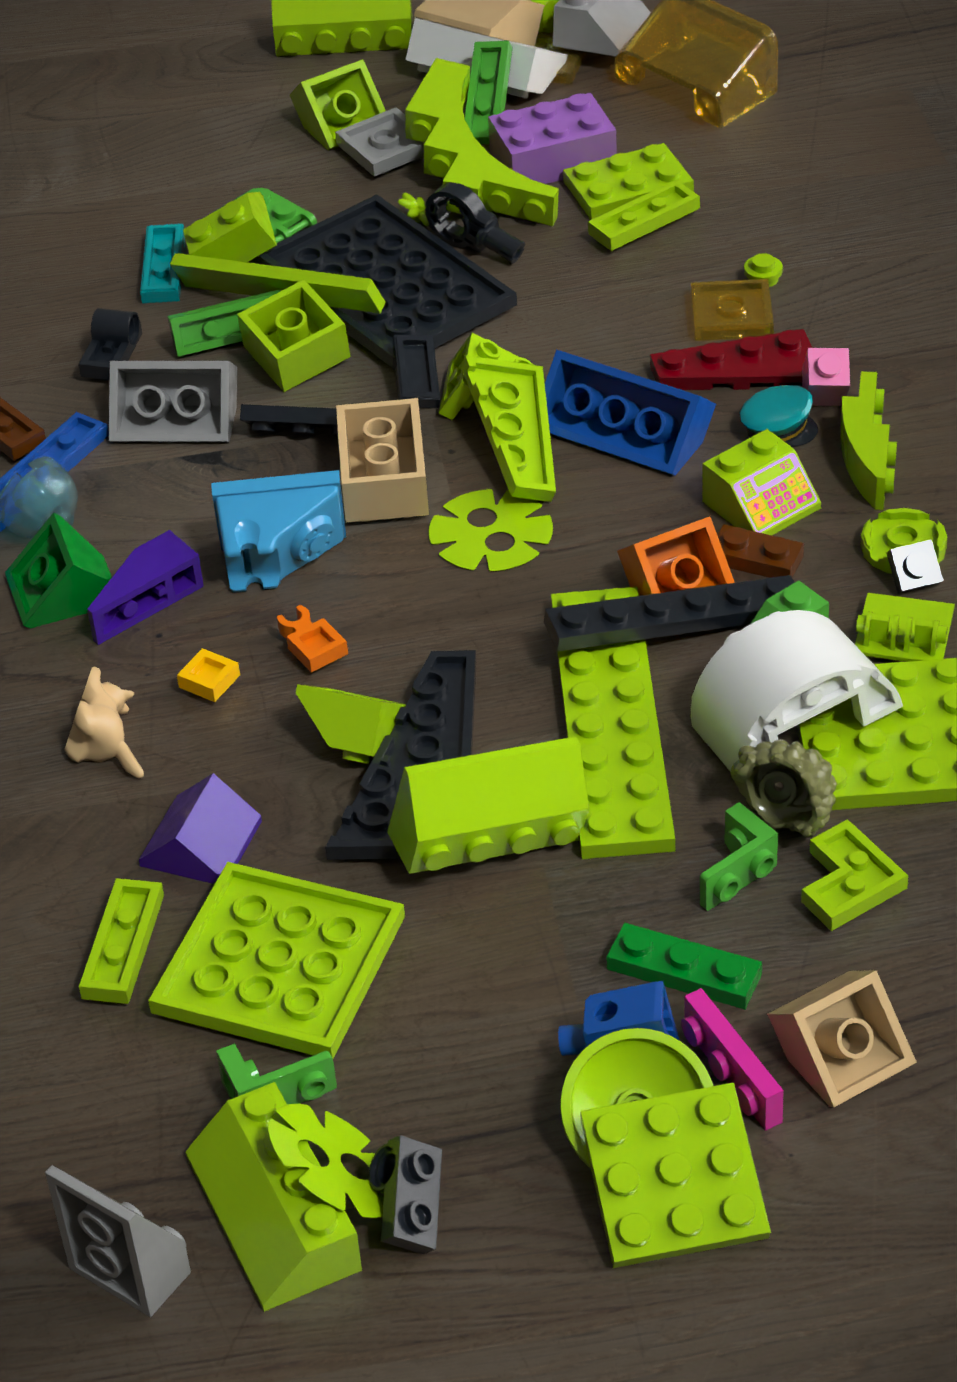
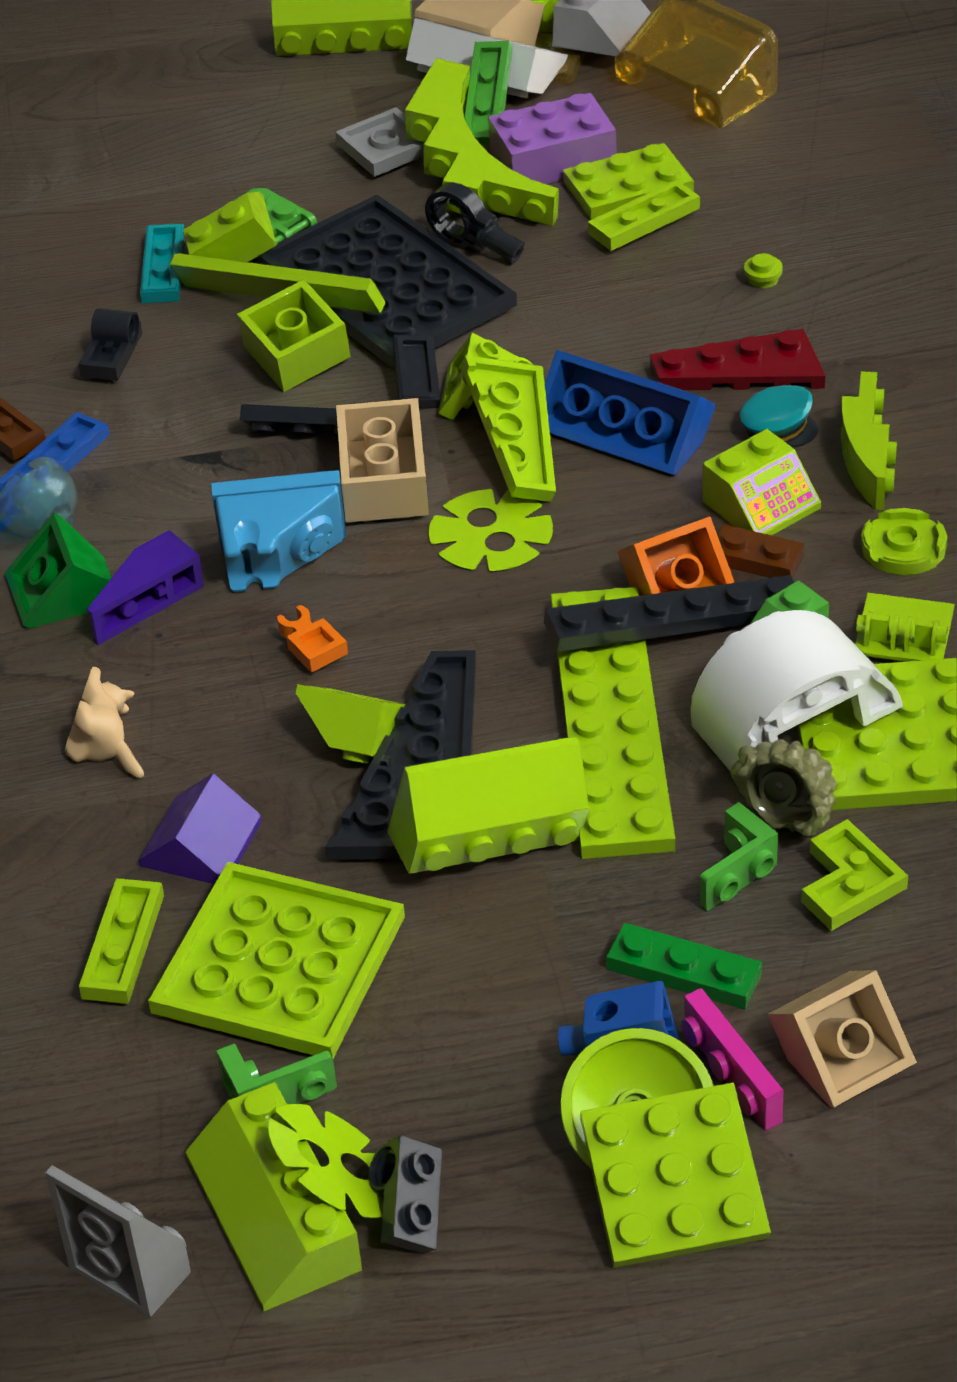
light grey slope [109,361,237,442] -> none
bright green plate [167,289,281,357] -> none
yellow plate [177,648,240,702] -> none
lime slope [289,59,386,150] -> none
lime plant [397,193,429,227] -> none
clear yellow tile [691,279,774,341] -> none
bright pink brick [802,348,850,406] -> none
plate [886,540,943,594] -> none

